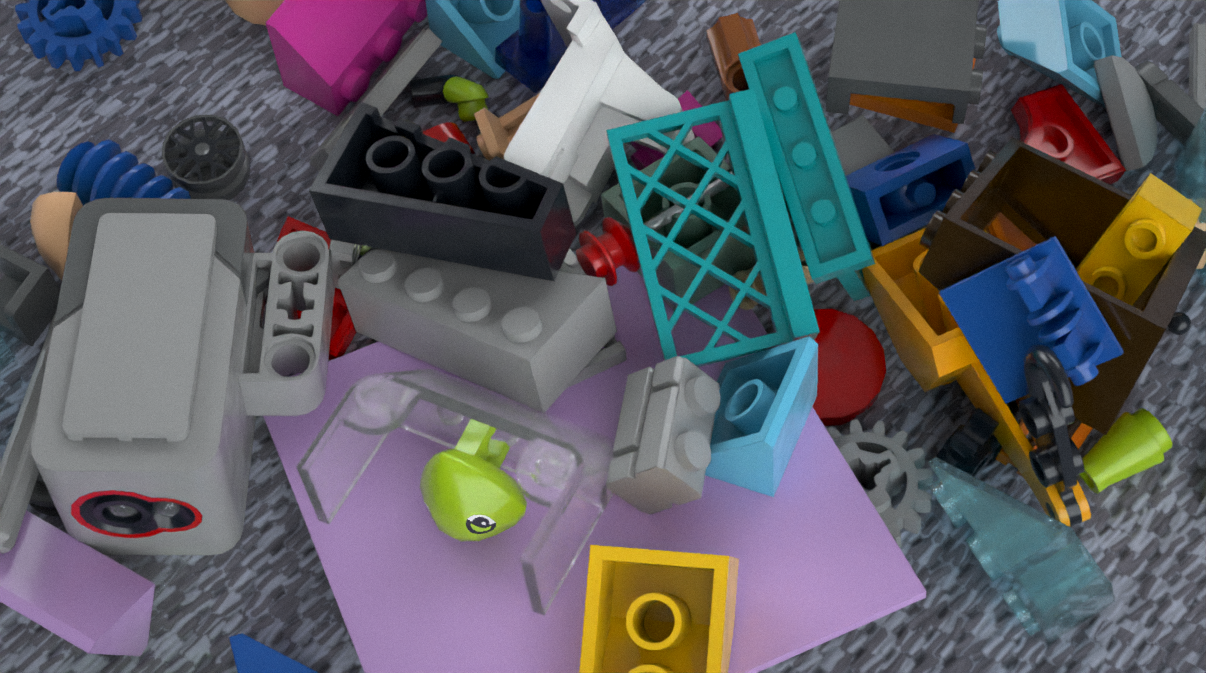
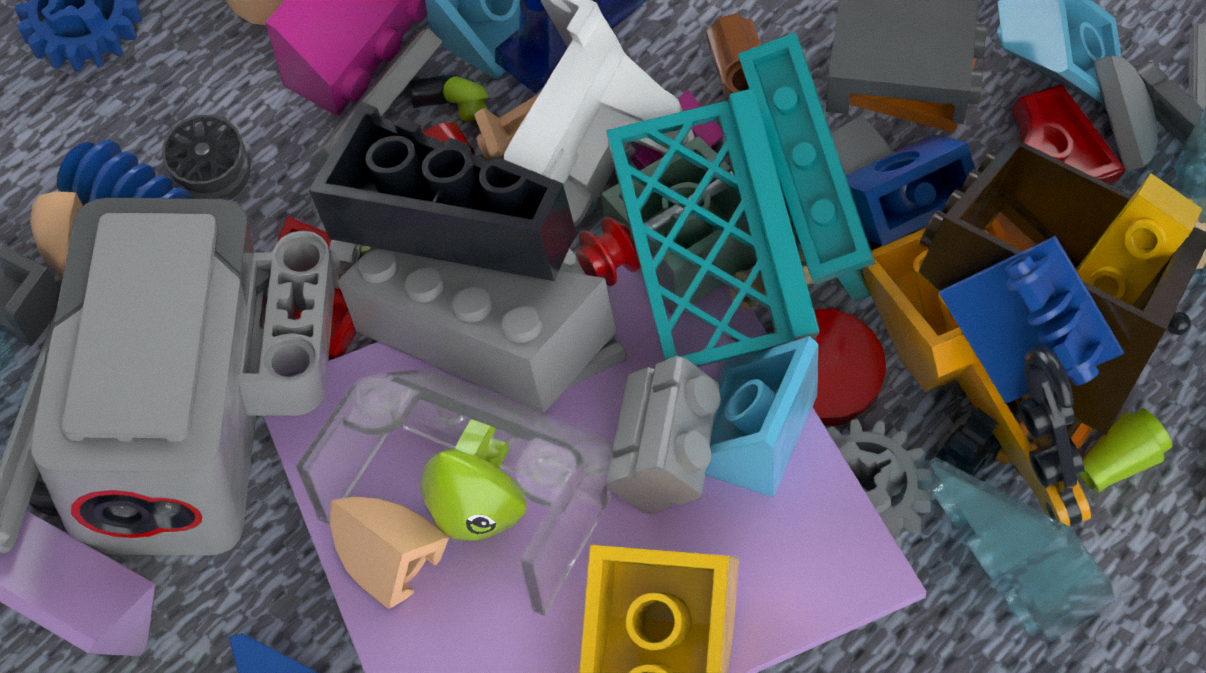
none -> light nougat brick [330,497,450,609]

